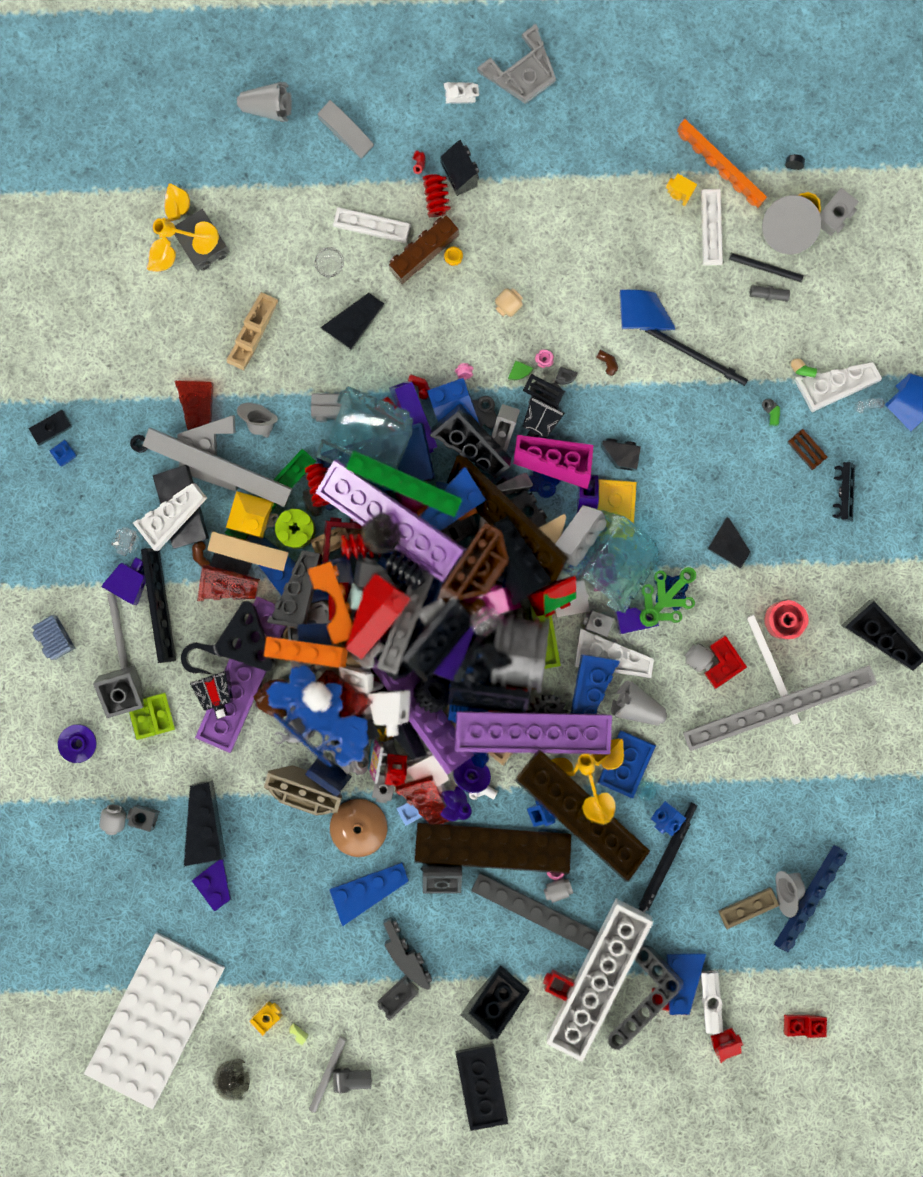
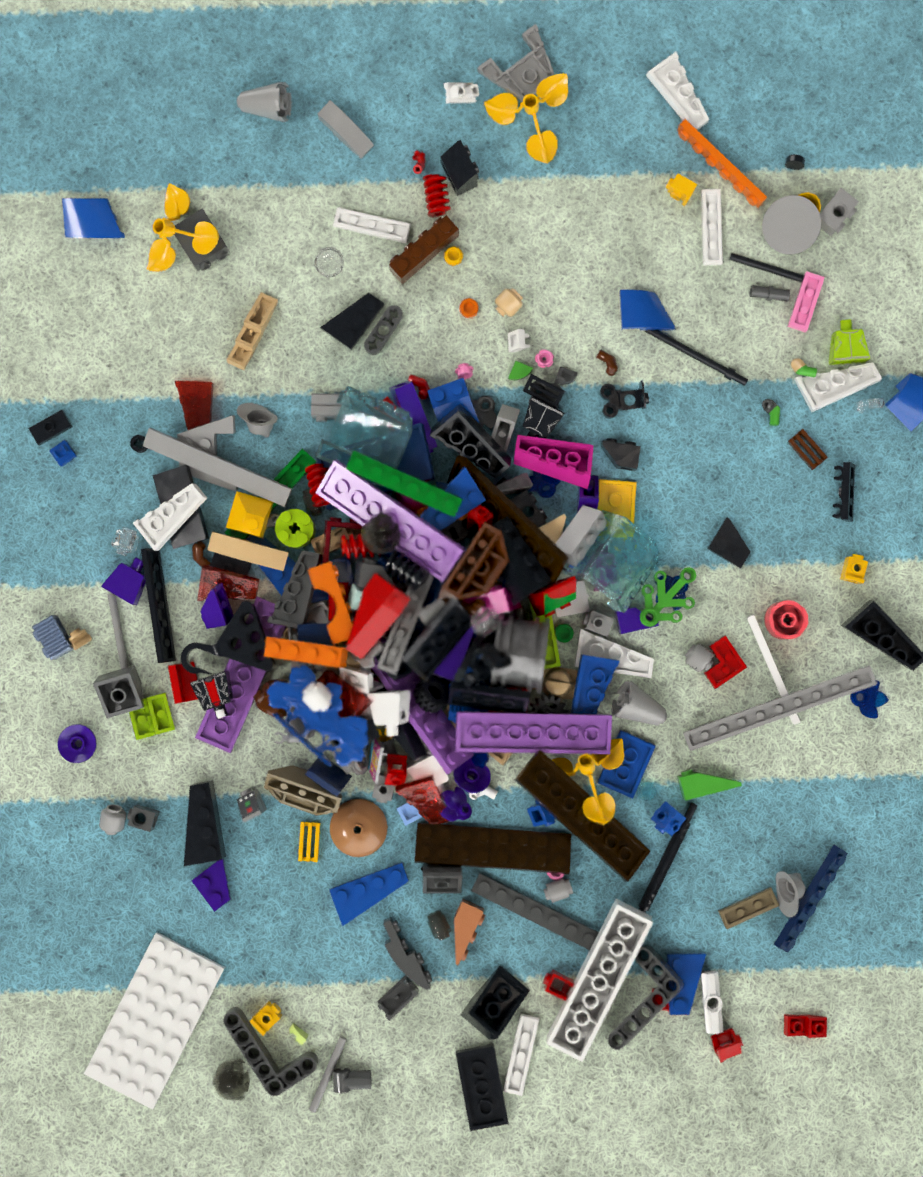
none -> blue slope [62,198,125,238]
none -> tan plate [68,628,92,650]
none -> red panel [168,662,198,704]
none -> dark purple slope [200,583,234,629]
none -> dark grey beam [223,1007,318,1096]
none -> slope [237,788,267,822]
none -> yellow tile [298,822,320,862]
none -> dark grey beam [364,305,403,355]
none -> clear smoke brick [427,910,452,941]
none -> nougat slope [454,898,485,965]
none -> orange tile [459,298,478,318]
none -> red window [467,505,493,534]
none -> yellow plant [484,74,568,164]
none -> white tile [503,1013,539,1096]
none -> white tile [508,329,530,352]
none -> tan piece [542,667,578,699]
none -> green tile [555,624,574,643]
none -> black piece [600,381,649,419]
none -> white wing [646,52,709,130]
none -> bright green slope [677,769,742,800]
none -> bright pink plate [787,271,825,332]
none -> lime torso [829,319,870,365]
none -> yellow brick [840,554,868,584]
none -> clear blue plate [850,680,889,719]

